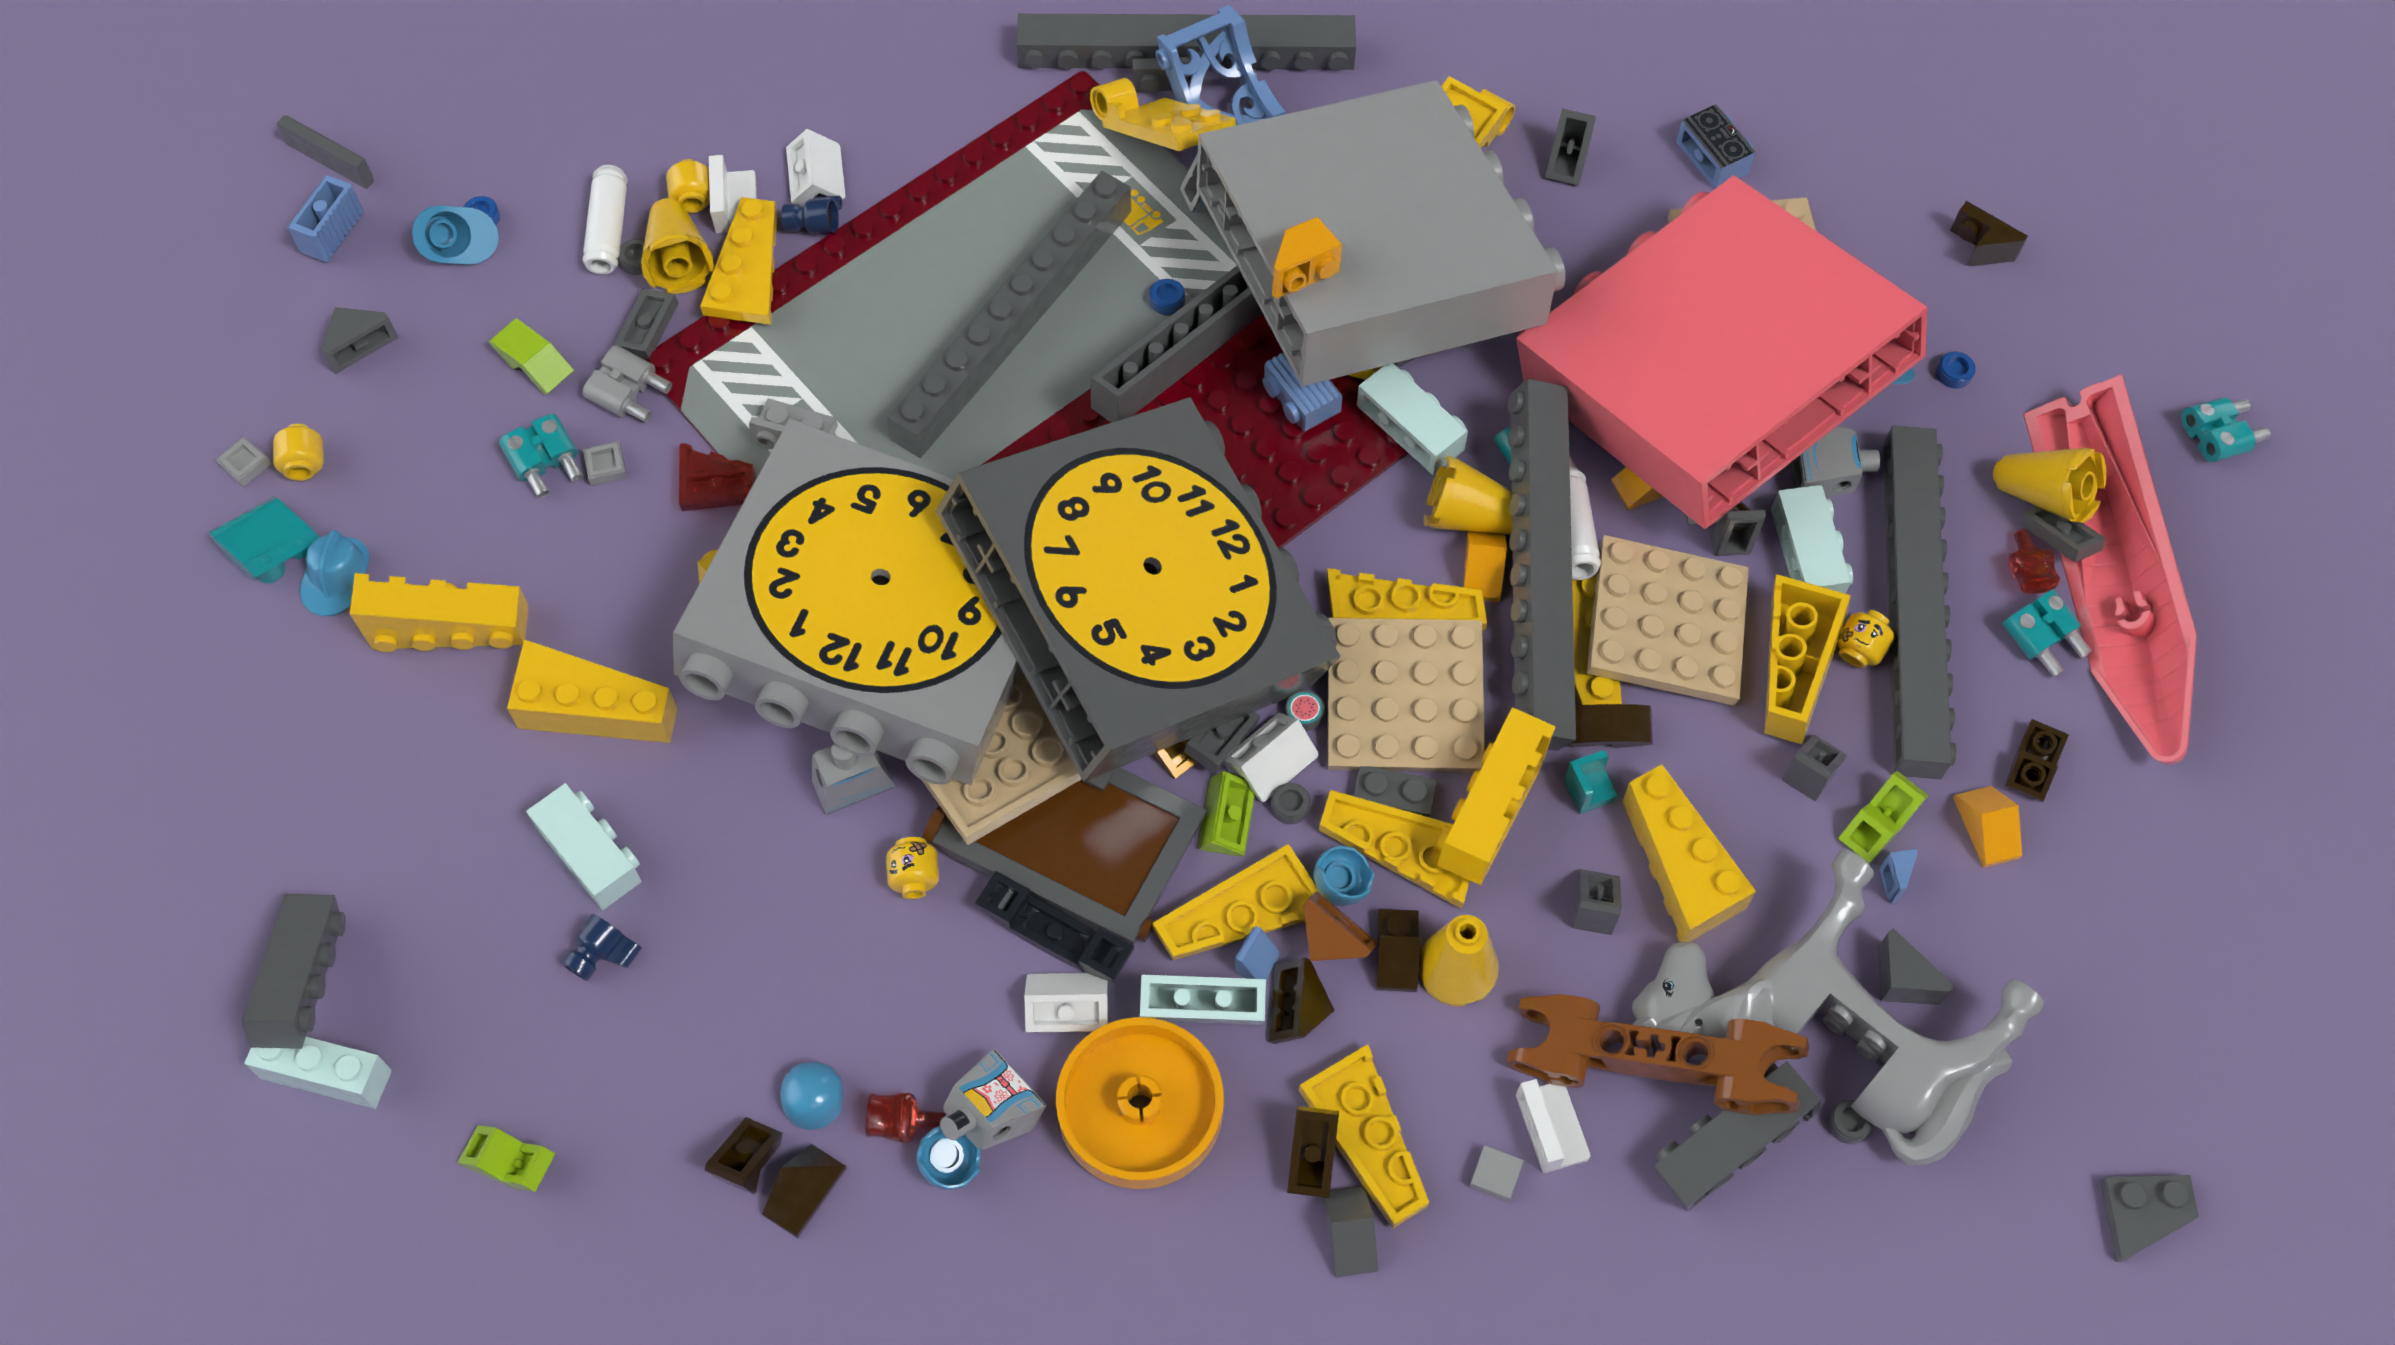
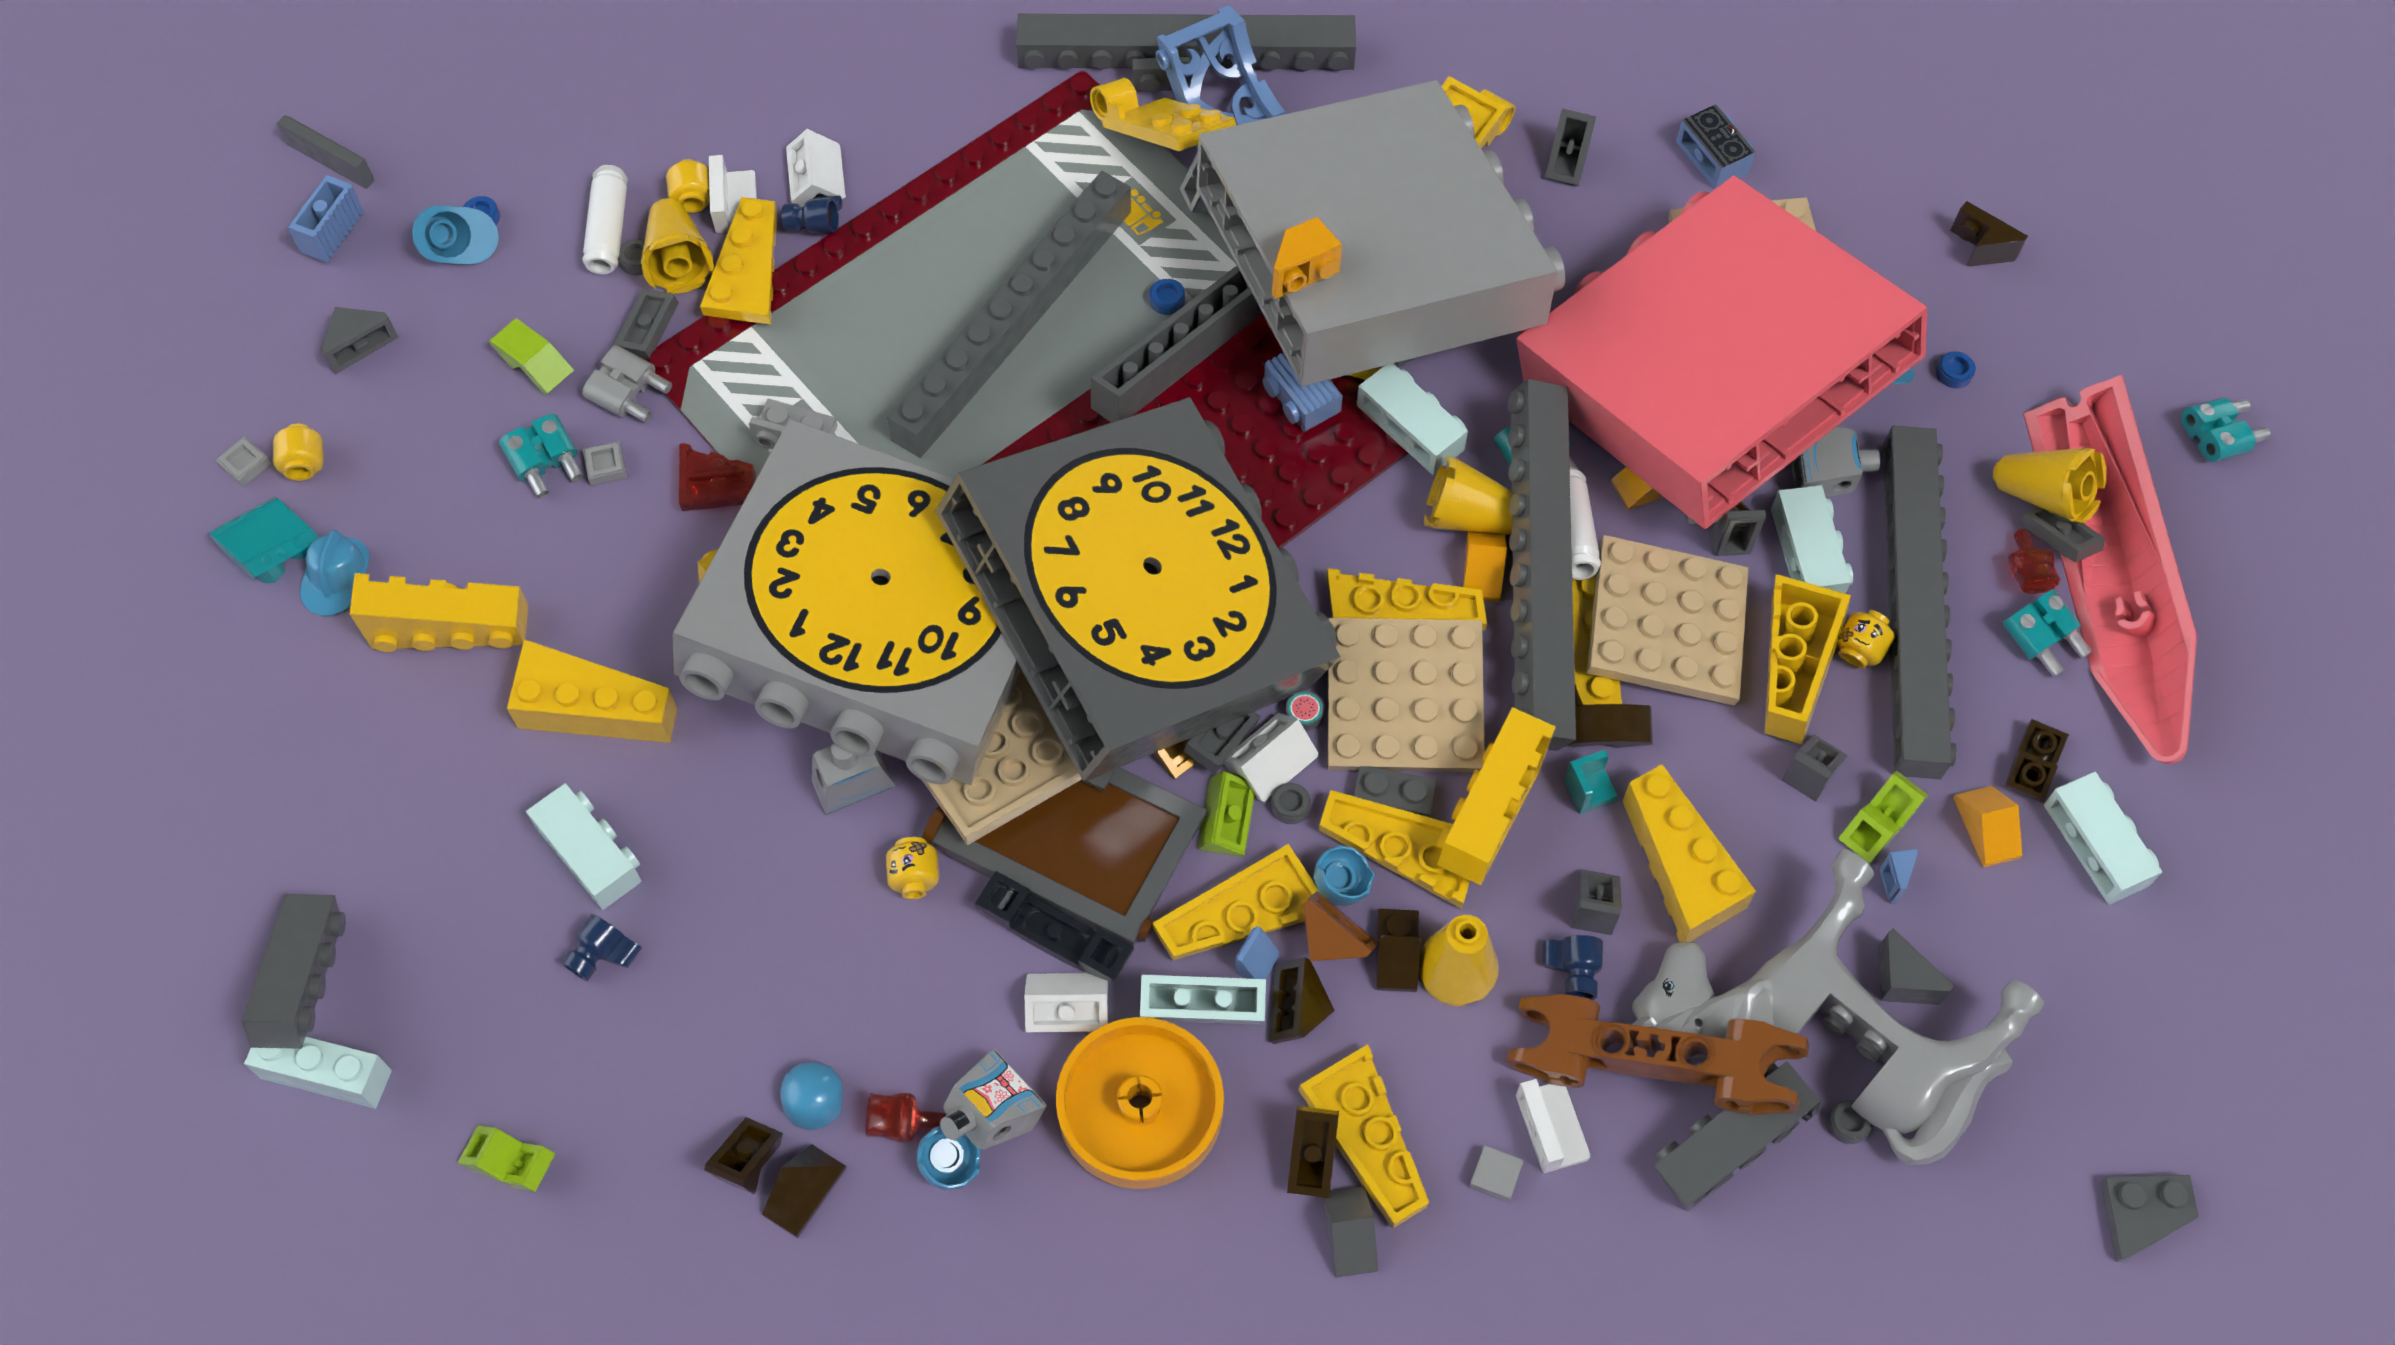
none -> dark blue piece [1542,935,1603,1000]
none -> light aqua brick [2044,771,2162,905]

